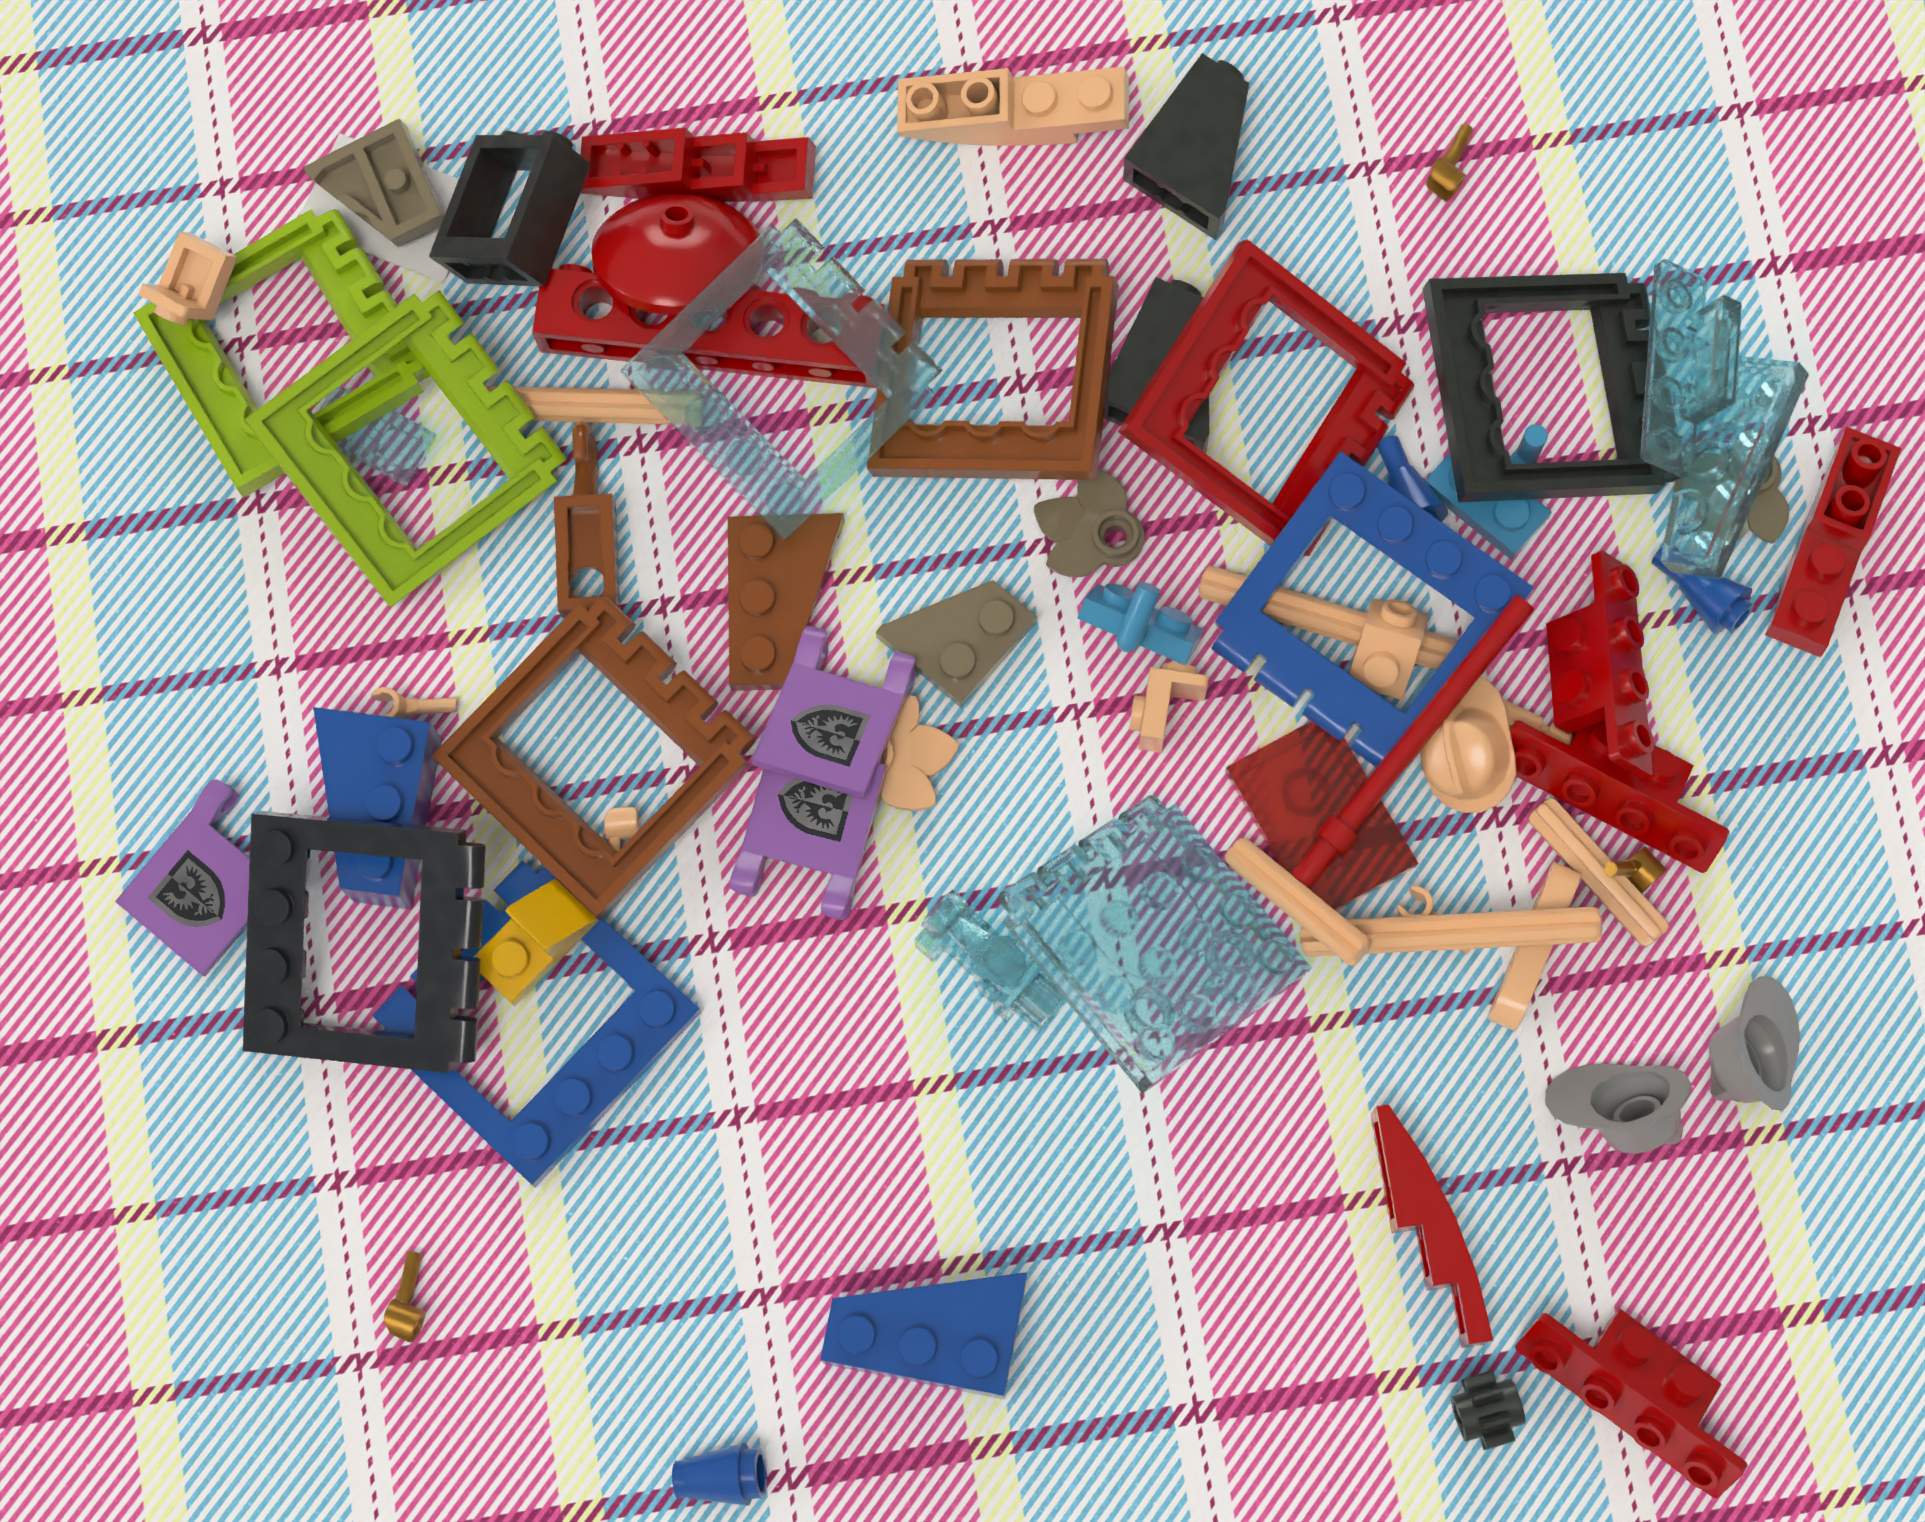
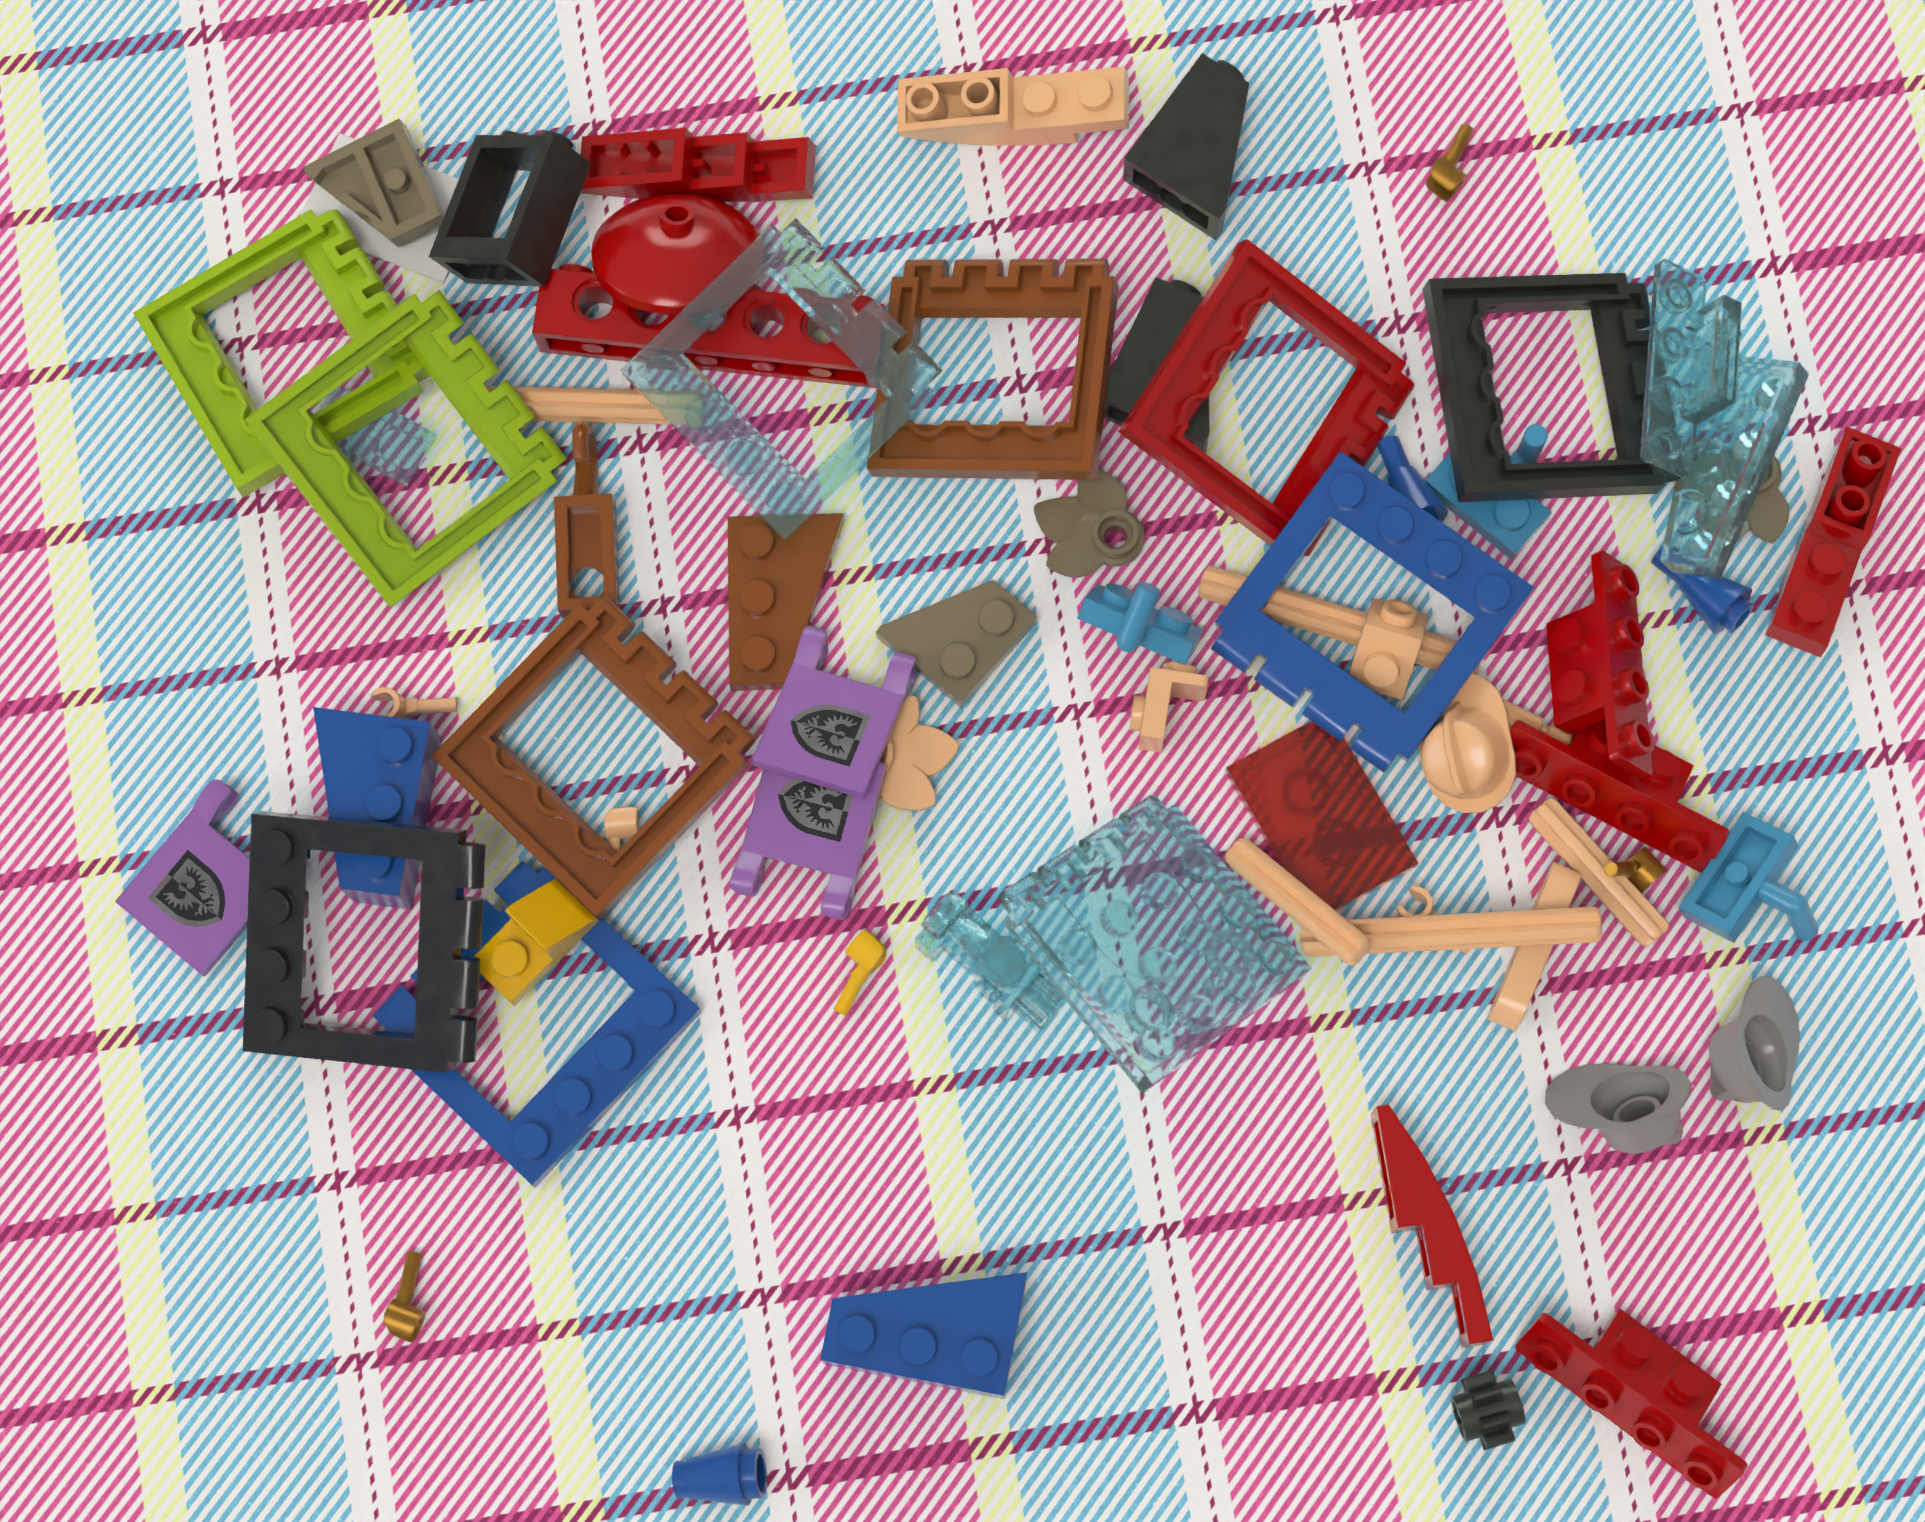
light nougat bracket [138,232,238,325] -> none
red bar [1291,595,1534,889] -> none
none -> yellow hand [833,930,887,1016]
none -> dark azure plate [1679,812,1819,943]

